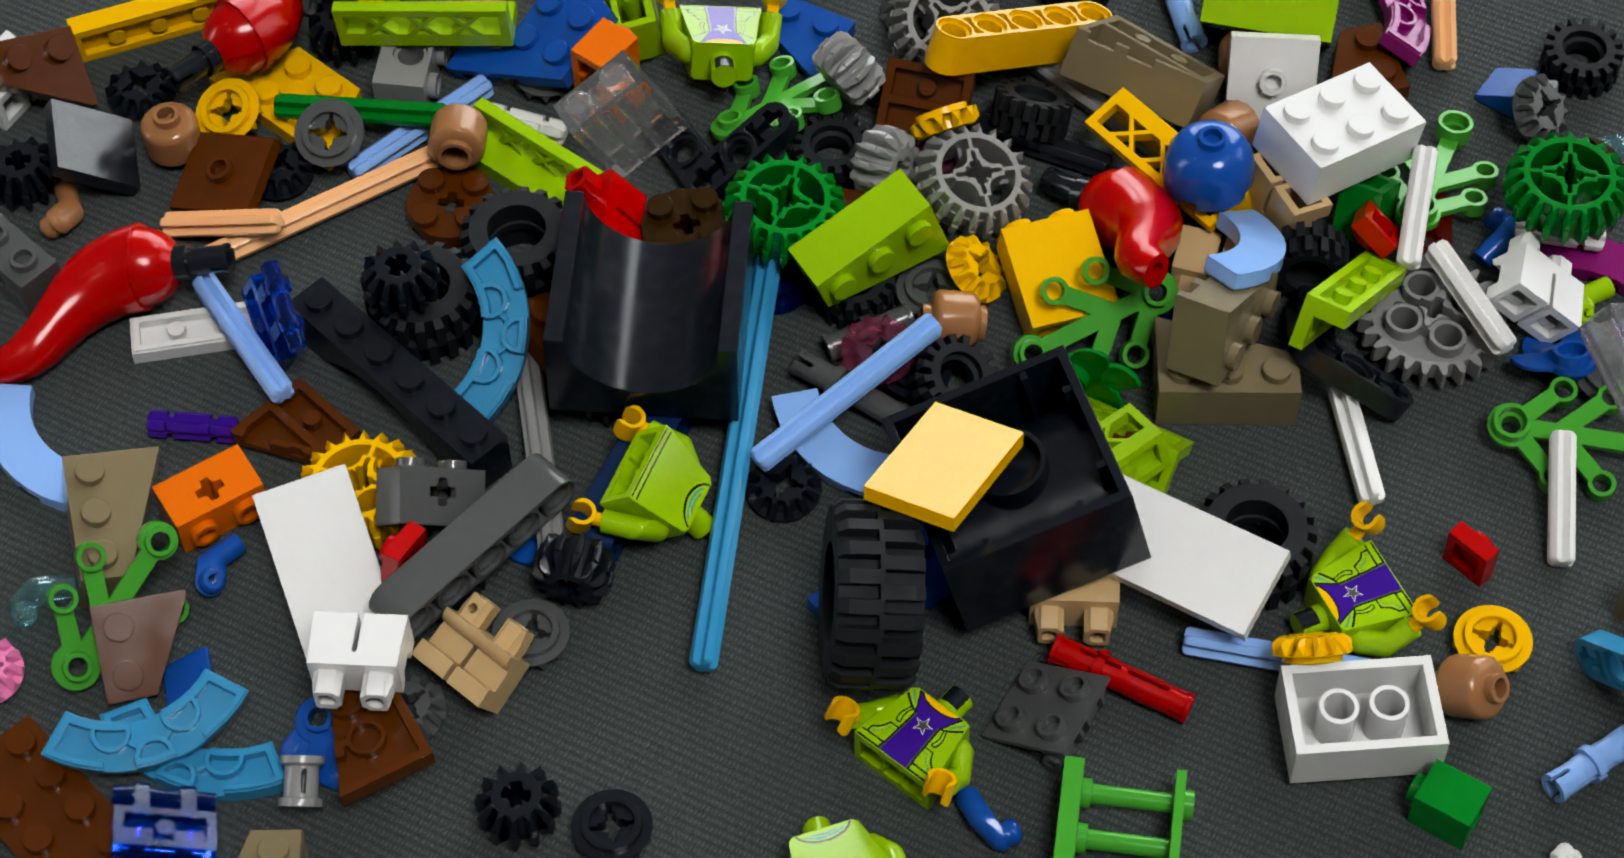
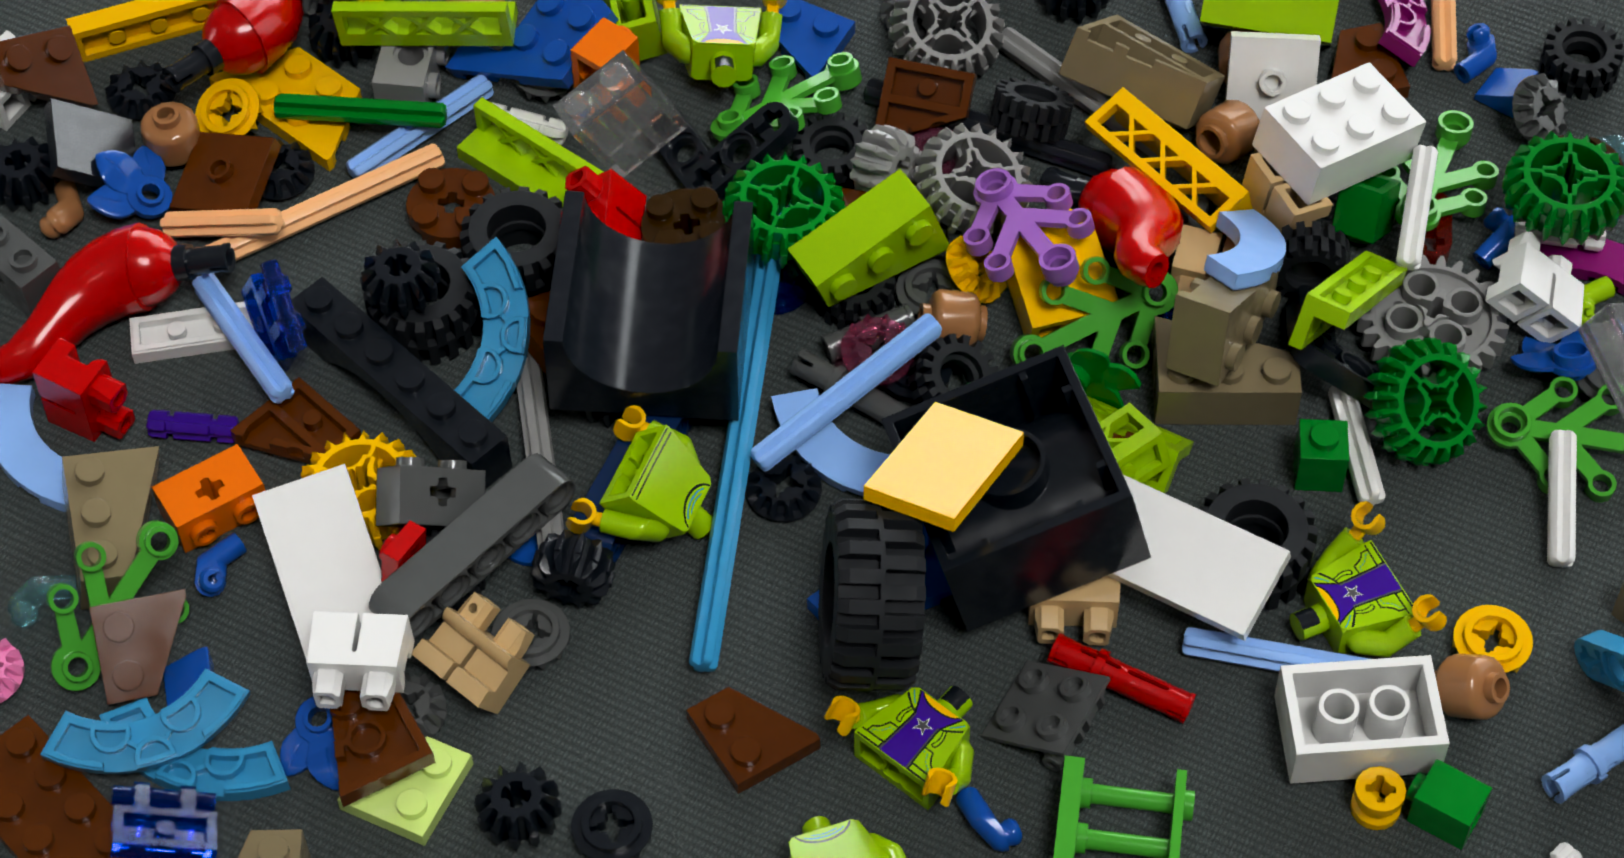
light grey bush [277,755,325,807] -> none
dark grey gear [294,99,366,170] -> none
medium nougat head [427,104,488,170] -> none
light grey gear [812,31,886,106] -> none
yellow gear [909,101,980,140] -> none
yellow beam [924,1,1112,76] -> none
blue cylinder [1162,119,1255,212] -> none
yellow gear [1272,631,1353,664] -> none
red plate [1351,199,1400,259] -> none
white axle [1425,239,1517,356] -> none
red plate [1442,521,1500,587] -> none
none -> red hips [32,338,135,442]
none -> blue plate [87,145,173,219]
none -> yellowish green wing [337,736,473,846]
none -> reddish brown wing [686,687,821,794]
none -> medium lavender plant [963,168,1095,287]
none -> green brick [1293,419,1349,492]
none -> yellow wheel [1350,766,1406,830]
none -> green gear [1363,337,1488,466]
none -> blue arm [1454,23,1497,83]

